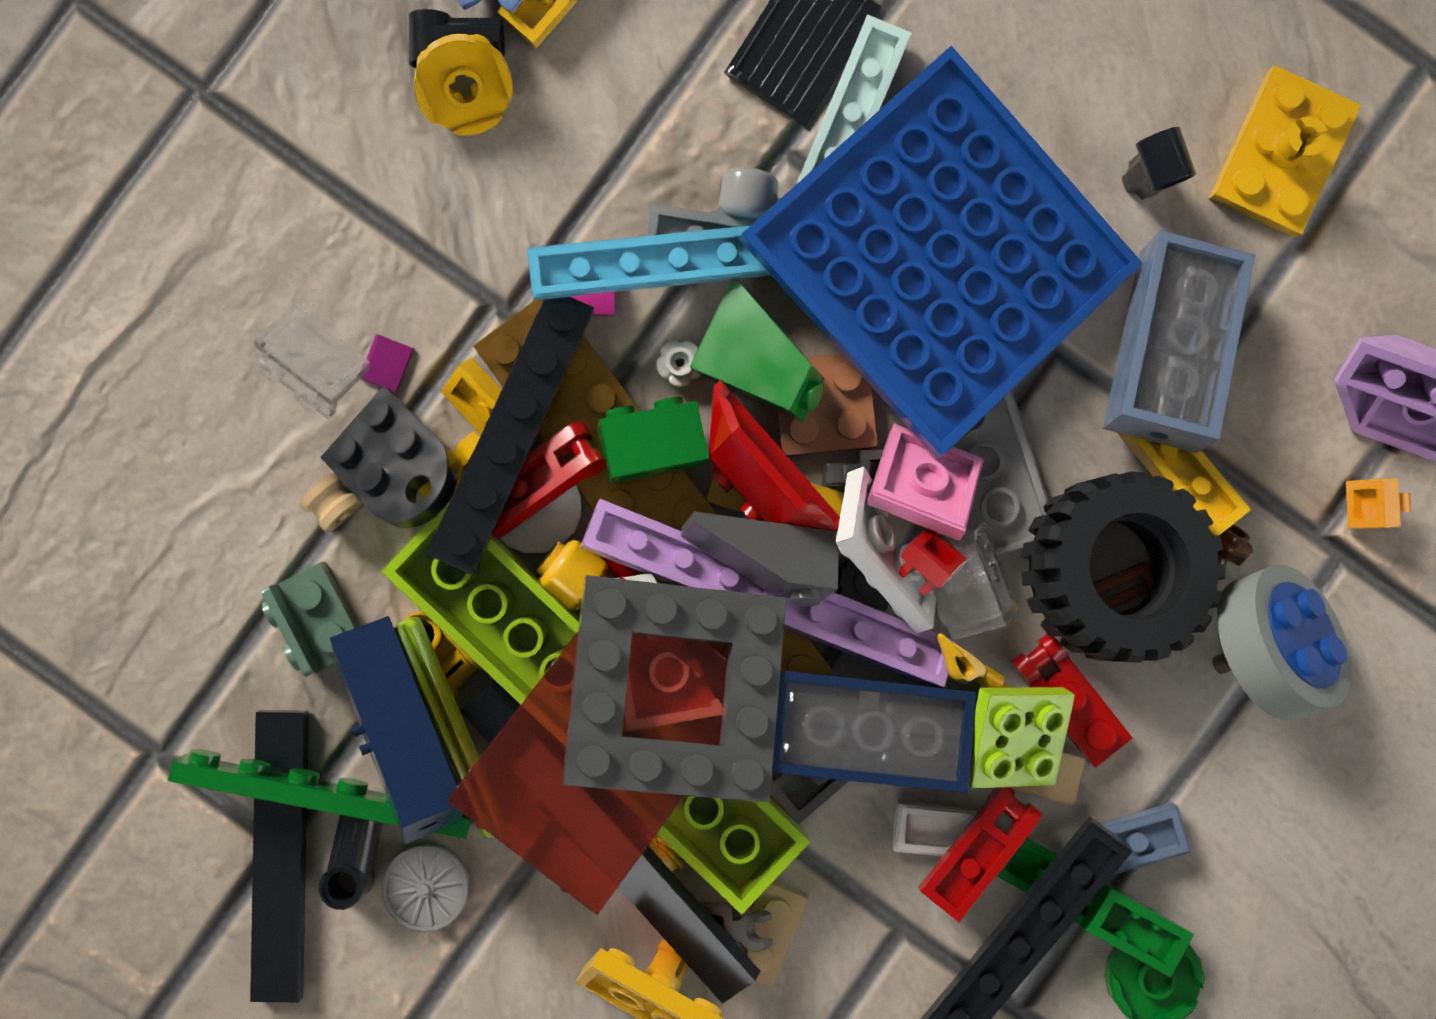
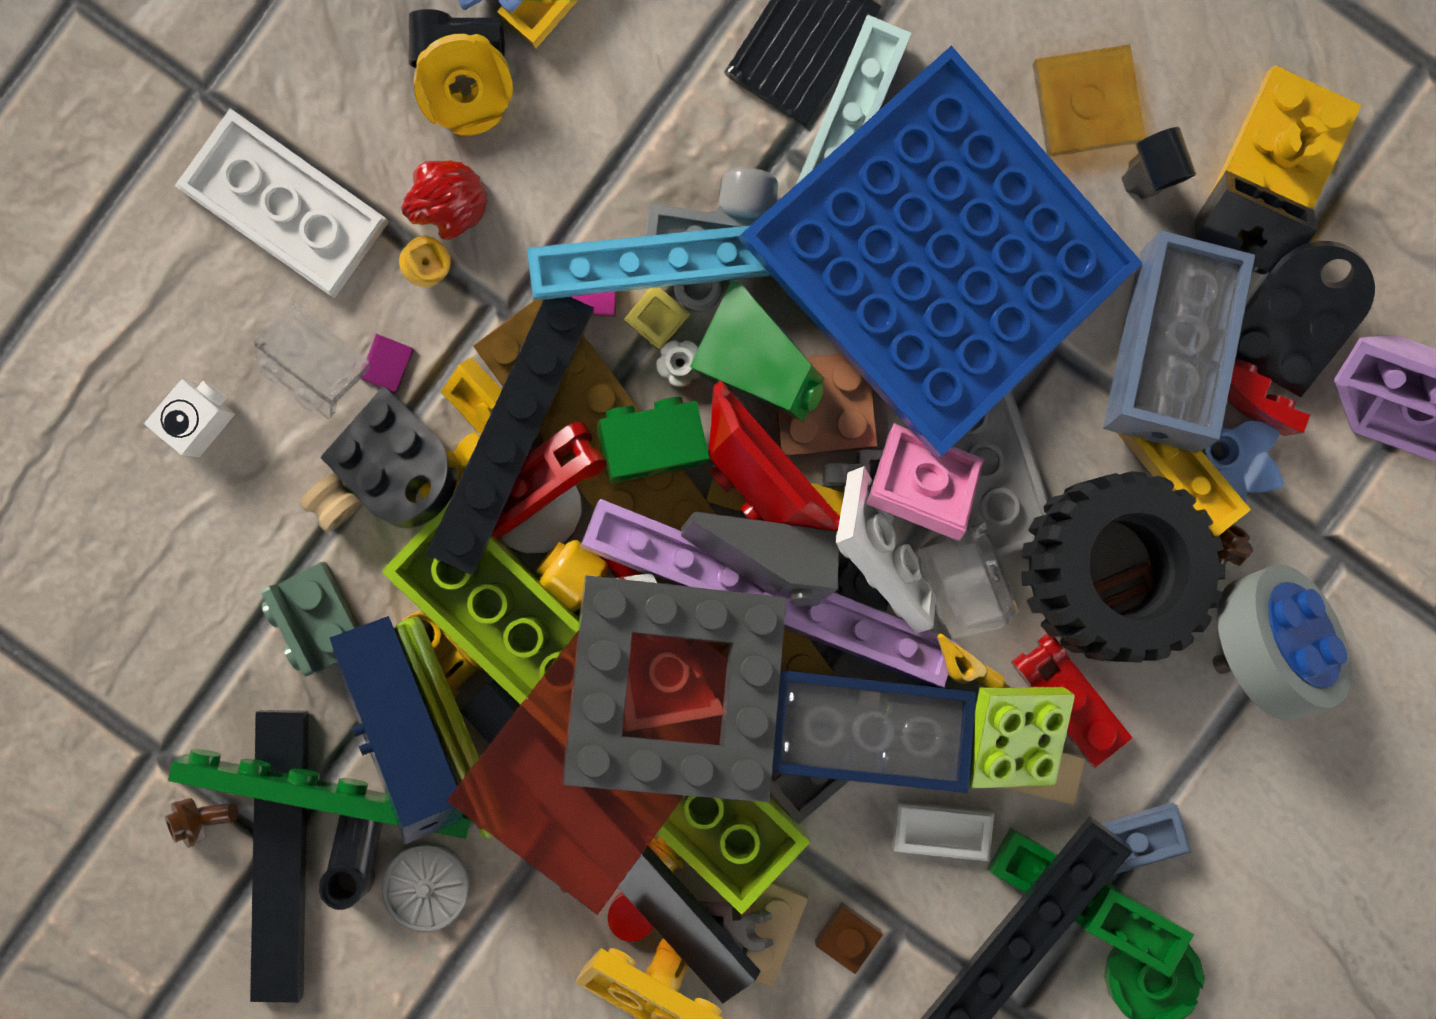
red tile [899,528,967,595] -> none
red plate [918,787,1042,922] -> none
light orange tile [1346,478,1411,528] -> none
none -> white brick [144,379,235,458]
none -> reddish brown plate [165,798,239,848]
none -> white tile [175,109,389,298]
none -> yellow tile [399,236,451,287]
none -> red hair [401,160,488,240]
none -> red tile [608,892,654,942]
none -> light yellow tile [624,287,691,351]
none -> light grey tile [674,281,722,312]
none -> reddish brown plate [815,902,883,974]
none -> clear yellow tile [1032,44,1145,157]
none -> black brick [1195,170,1317,275]
none -> medium blue plate [1201,420,1284,503]
none -> red slope [1227,359,1311,436]
none -> black plate [1235,241,1375,398]

